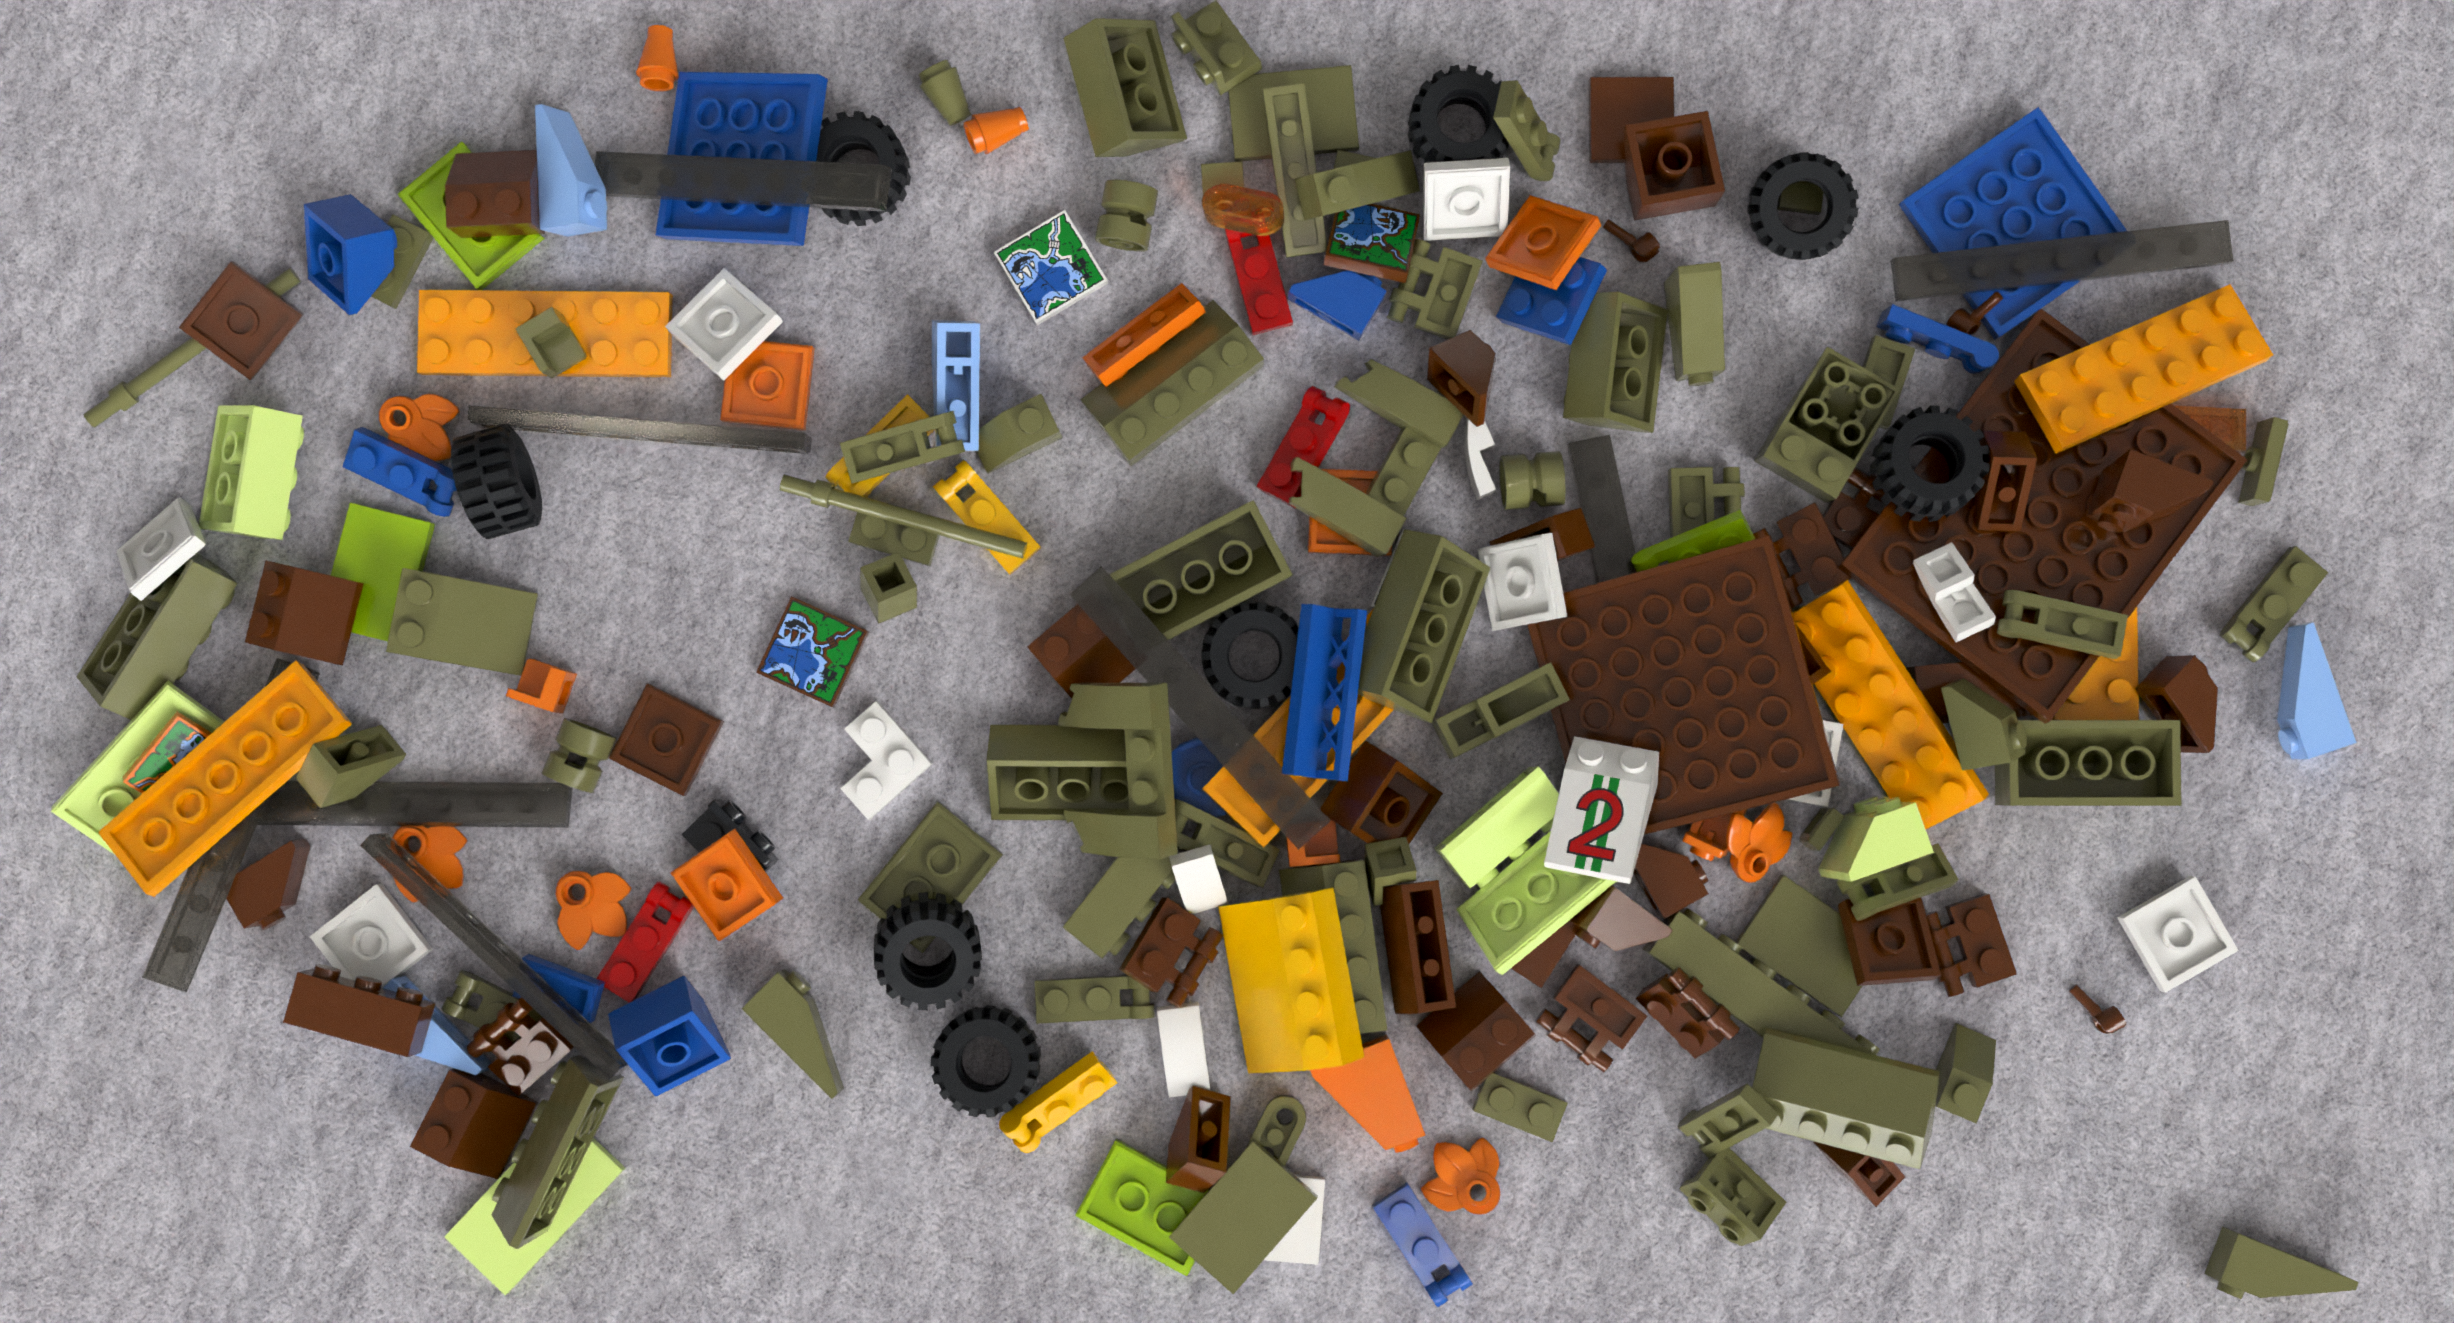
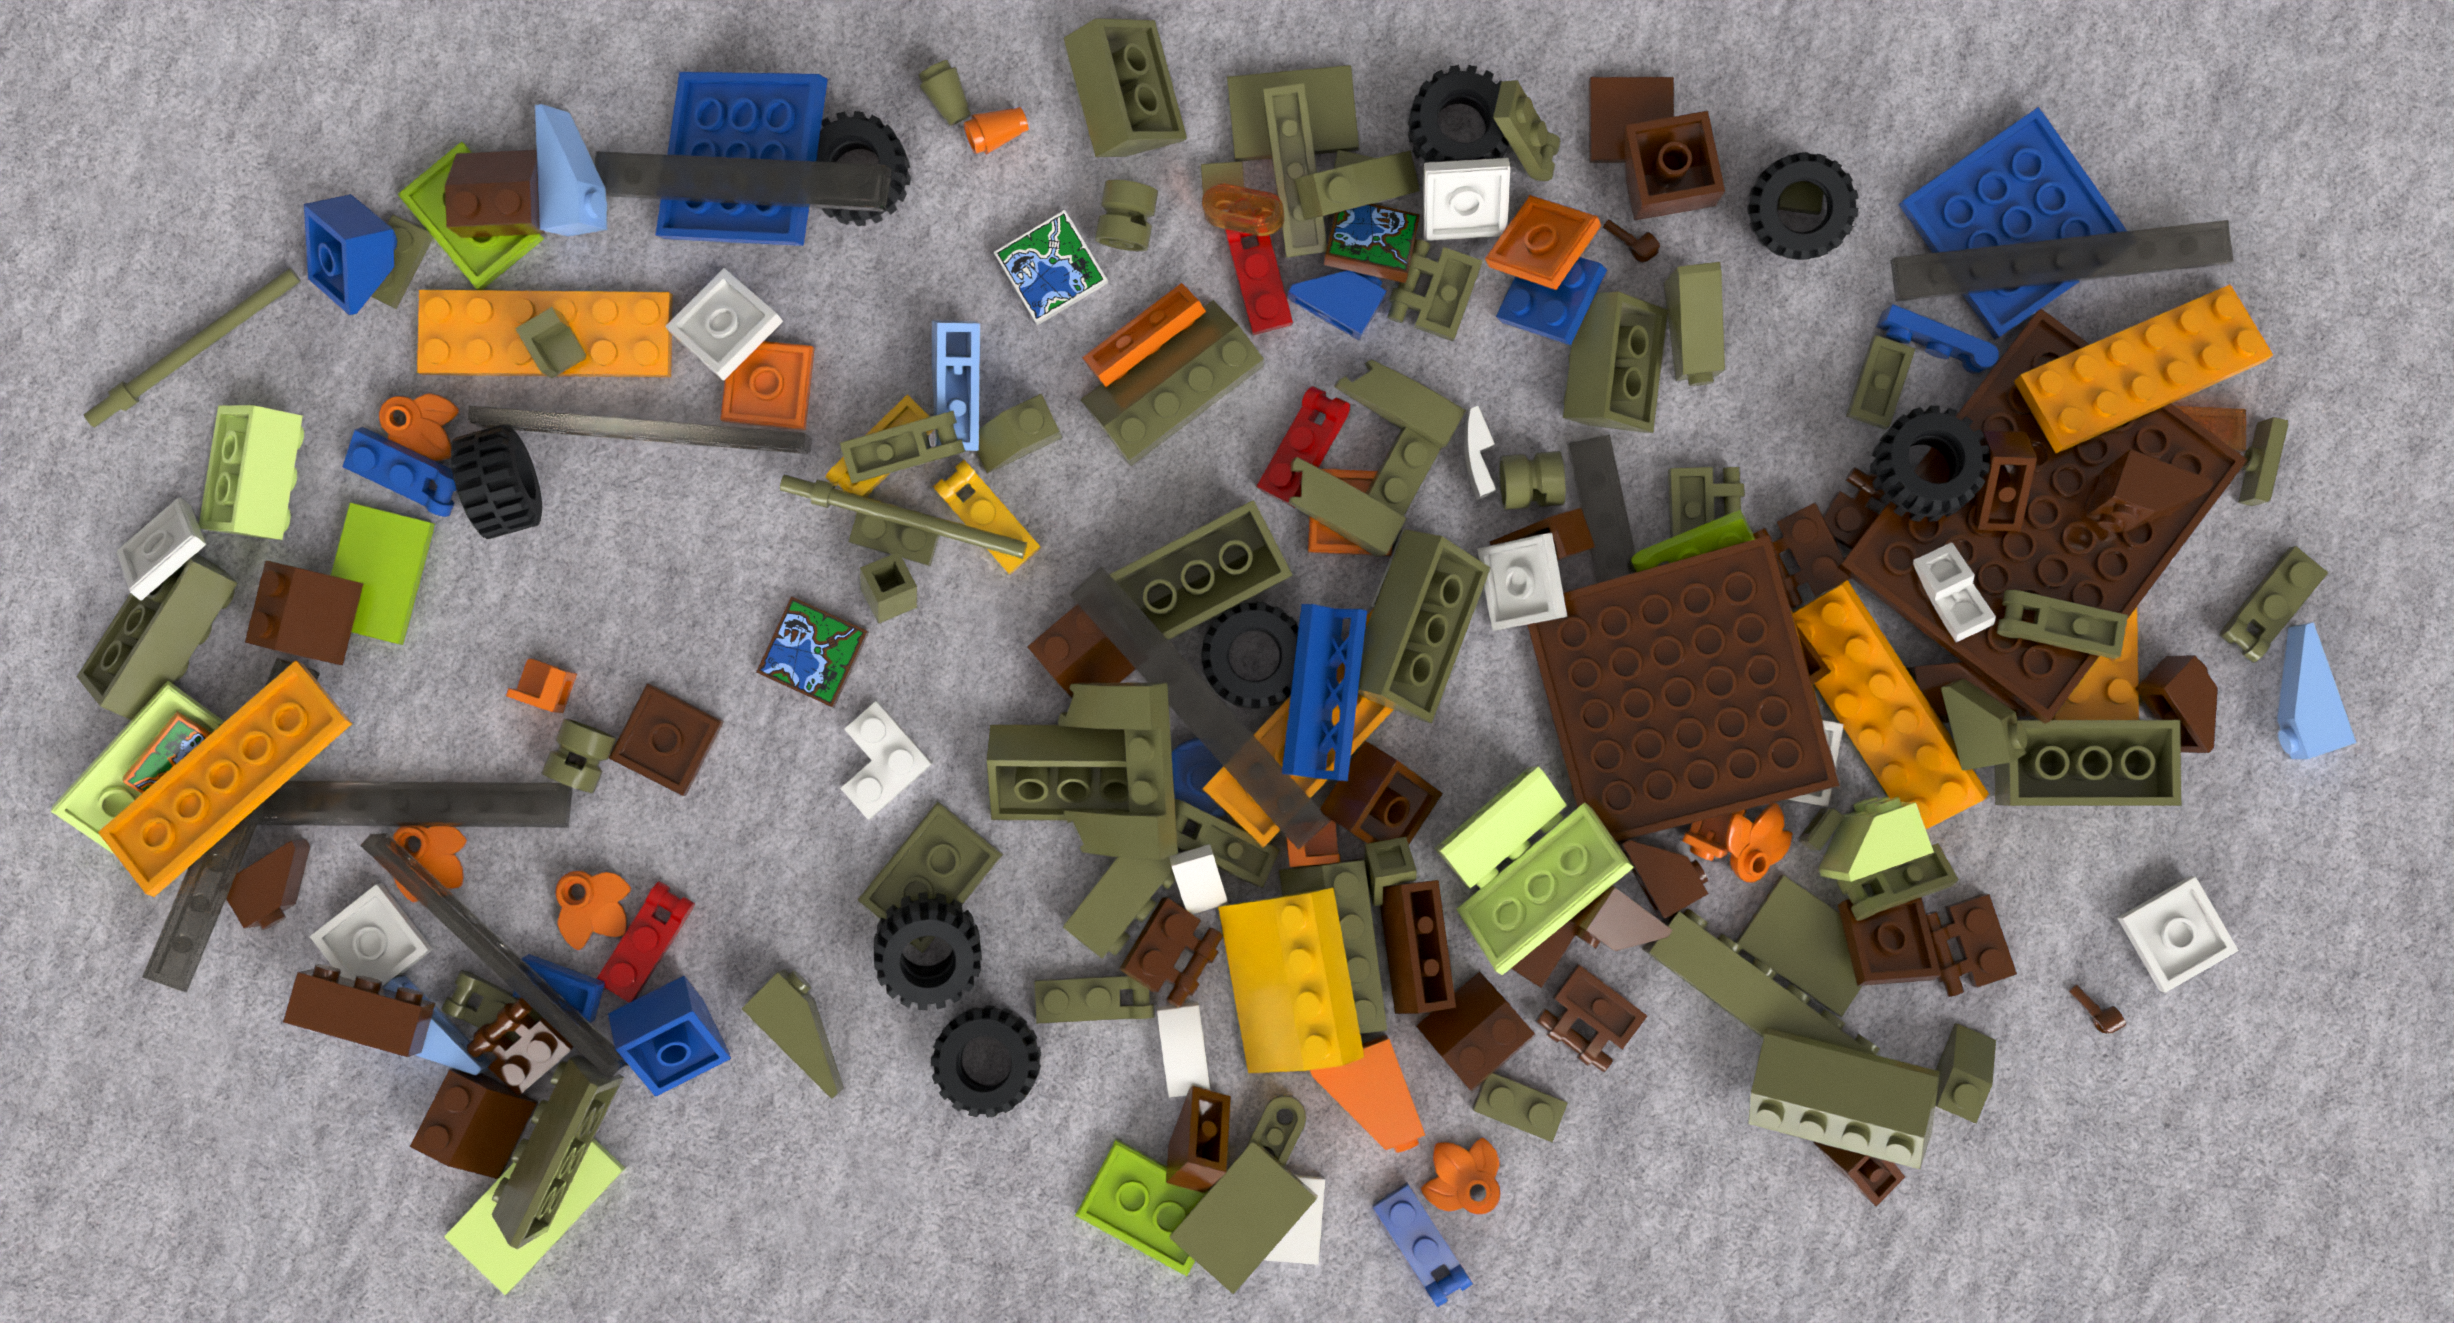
reddish brown tile [179,261,304,380] -> none
olive slope [296,725,406,808] -> none
olive slope [386,568,538,676] -> none
orange cone [636,25,679,92] -> none
orange tile [671,829,783,941] -> none
black bracket [681,799,779,872] -> none
yellow plate [999,1051,1117,1153] -> none
olive bracket [1171,0,1262,95] -> none
reddish brown slope [1427,330,1496,427] -> none
olive slope [1432,662,1570,759] -> none
white slope [1544,736,1659,884] -> none
reddish brown plate [1635,967,1740,1059] -> none
olive plate [1678,1083,1778,1158] -> none
olive bracket [1679,1148,1787,1246] -> none
olive slope [1754,347,1901,503] -> none
reddish brown hand [1946,292,2003,335] -> none
olive slope [2204,1226,2359,1299] -> none

